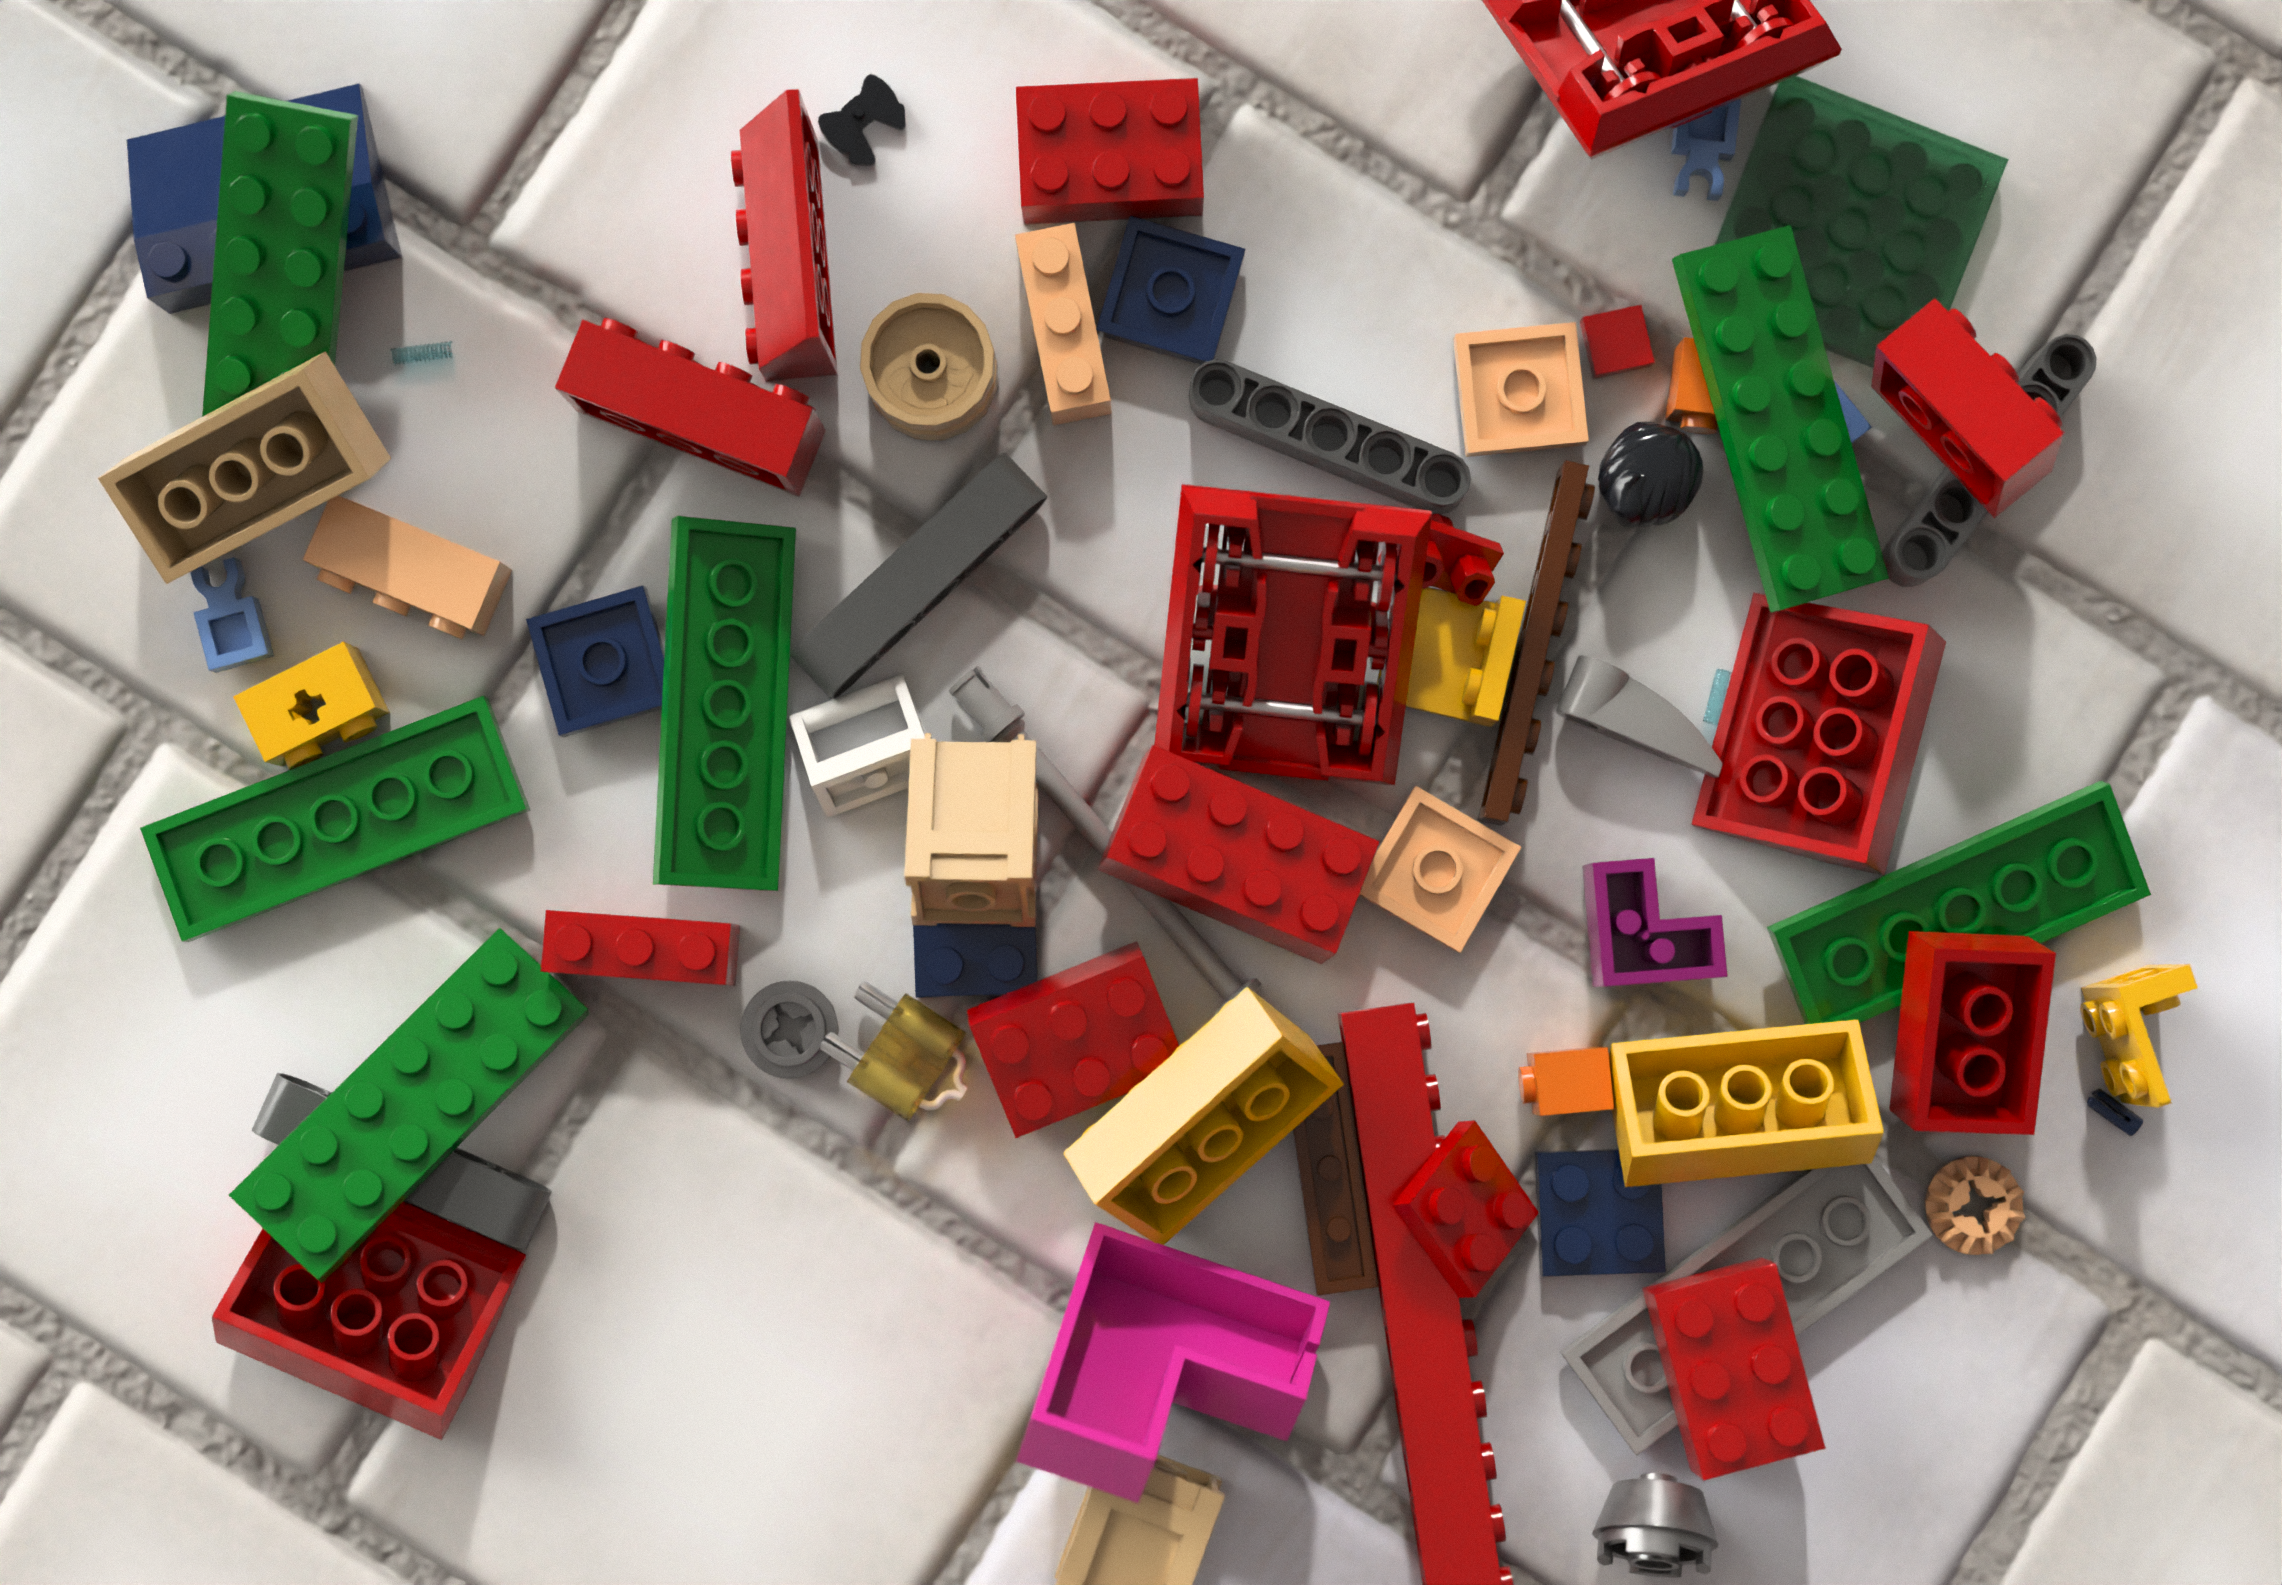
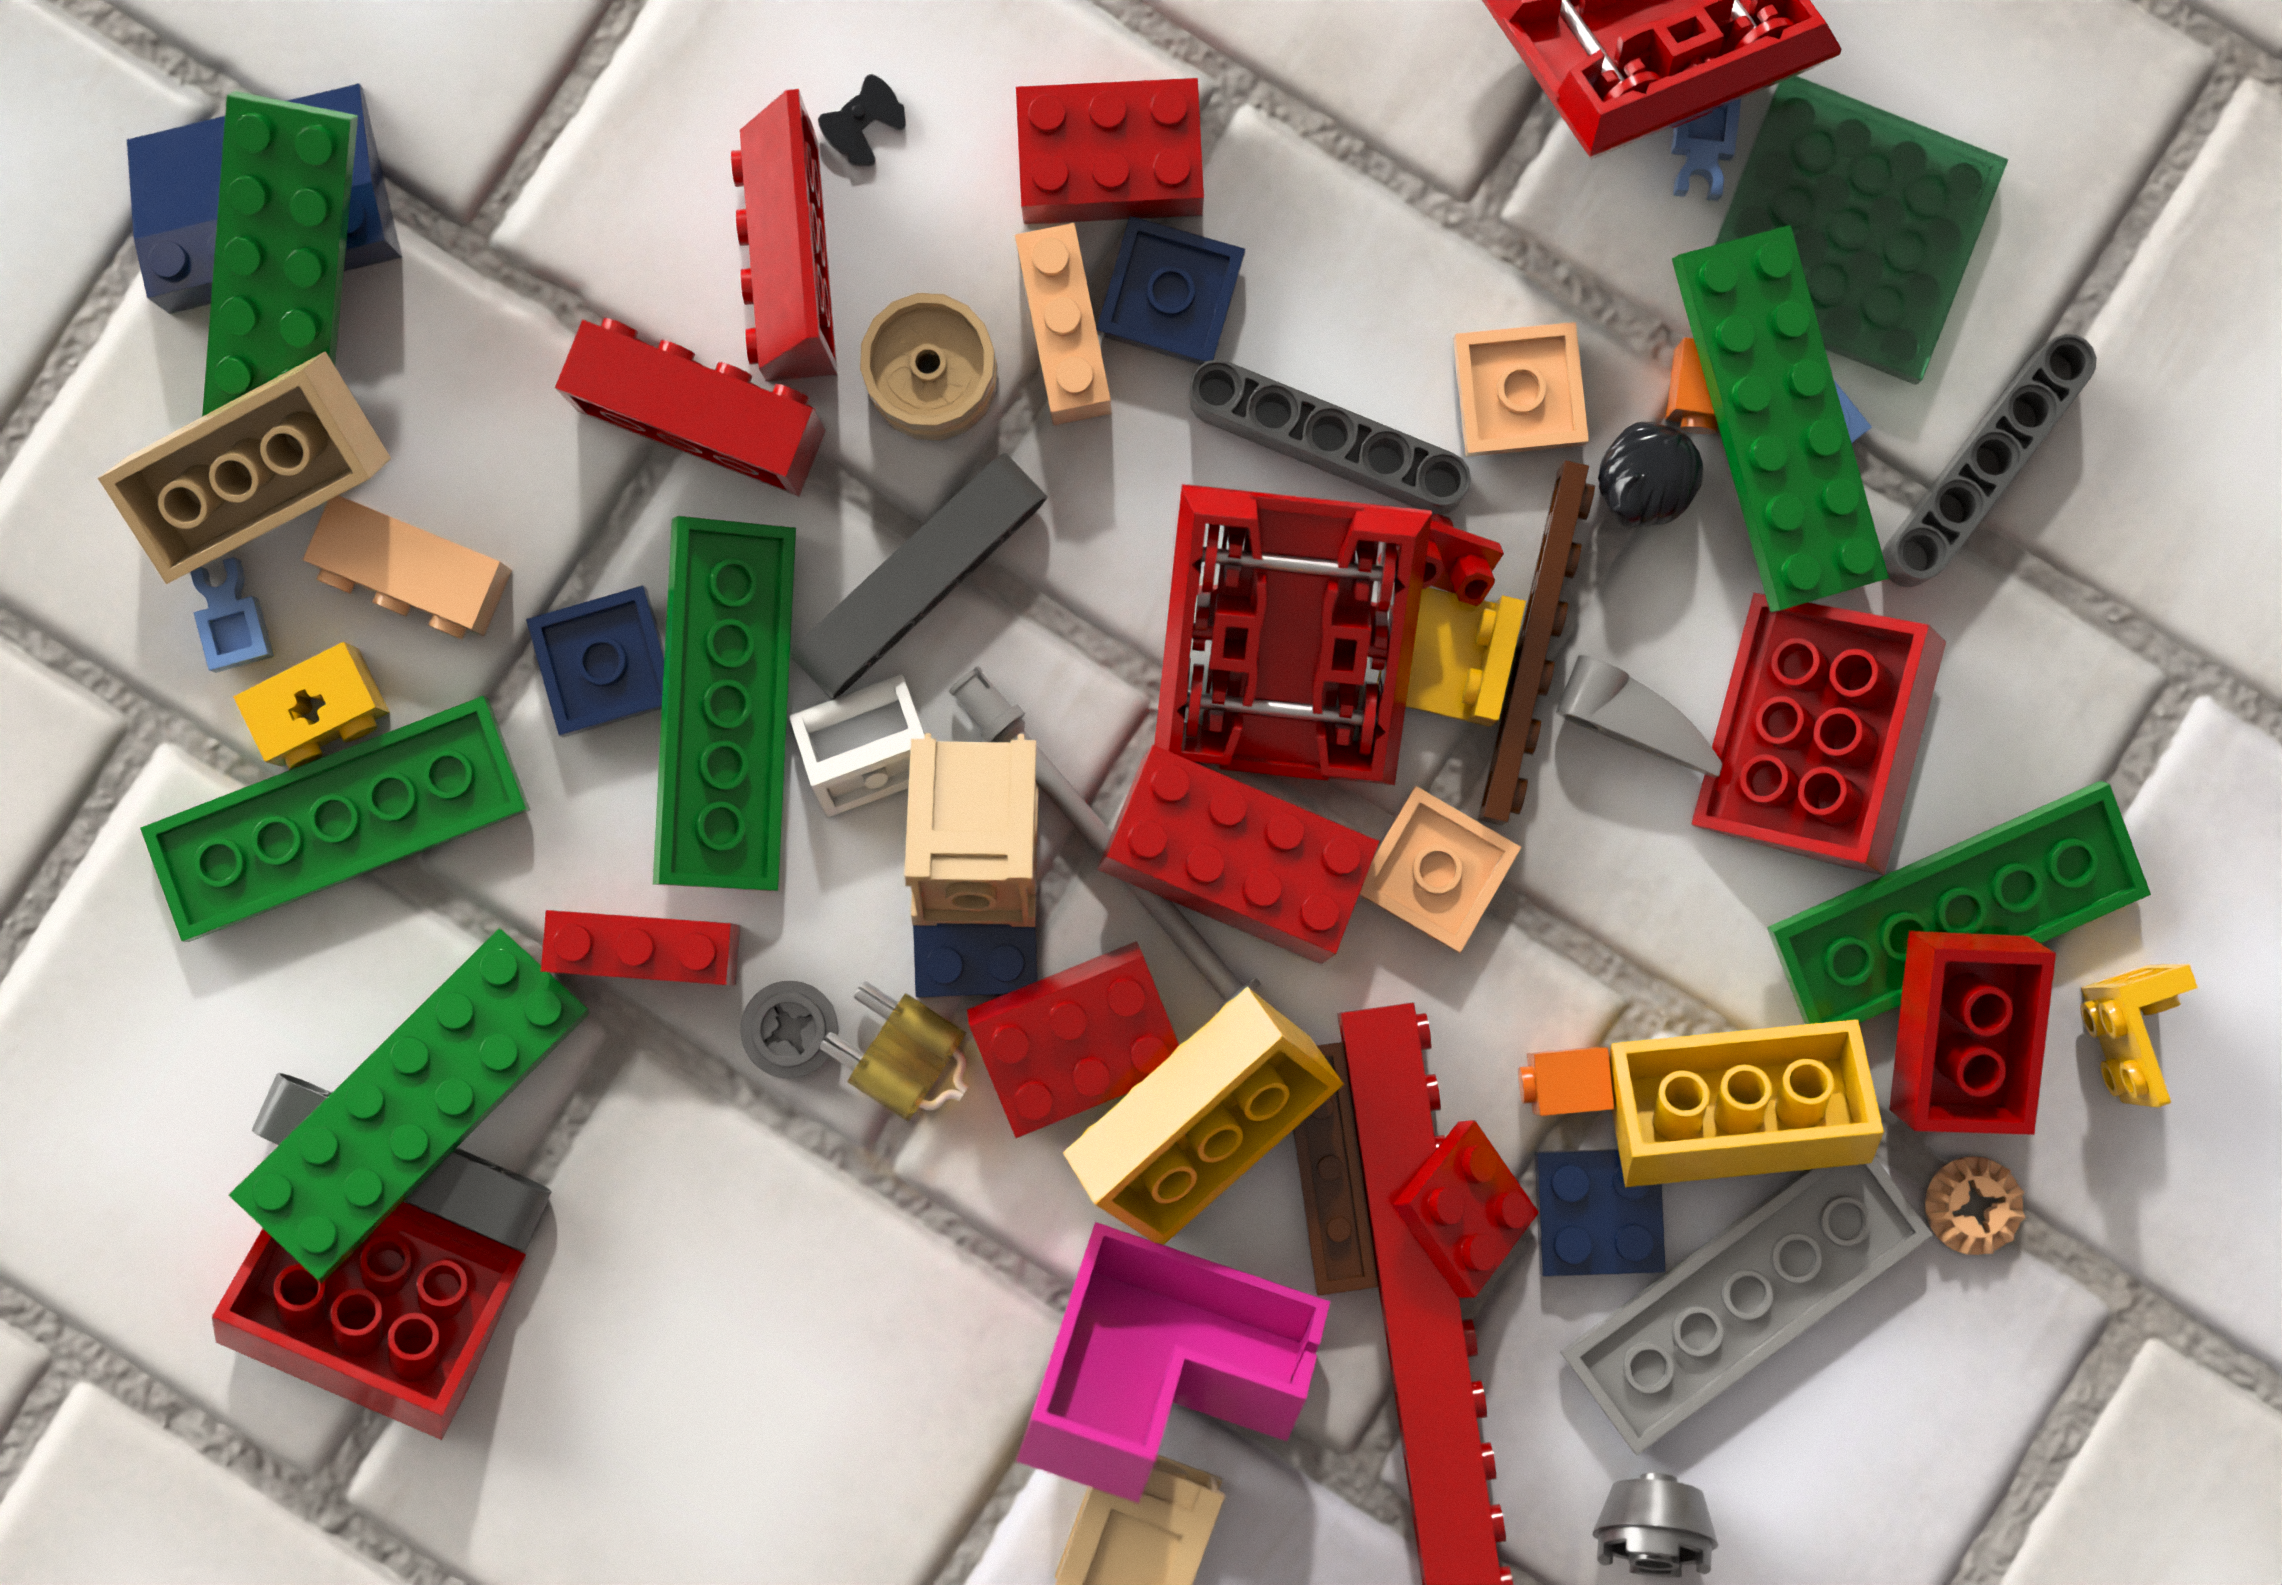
clear light blue leg [391,341,453,365] -> none
red tile [1580,304,1655,379] -> none
magenta brick [1582,858,1728,987] -> none
red brick [1642,1257,1826,1481] -> none
clear light blue piece [1703,669,1731,725] -> none
red brick [1871,298,2064,518] -> none
dark blue piece [2087,1088,2143,1136] -> none

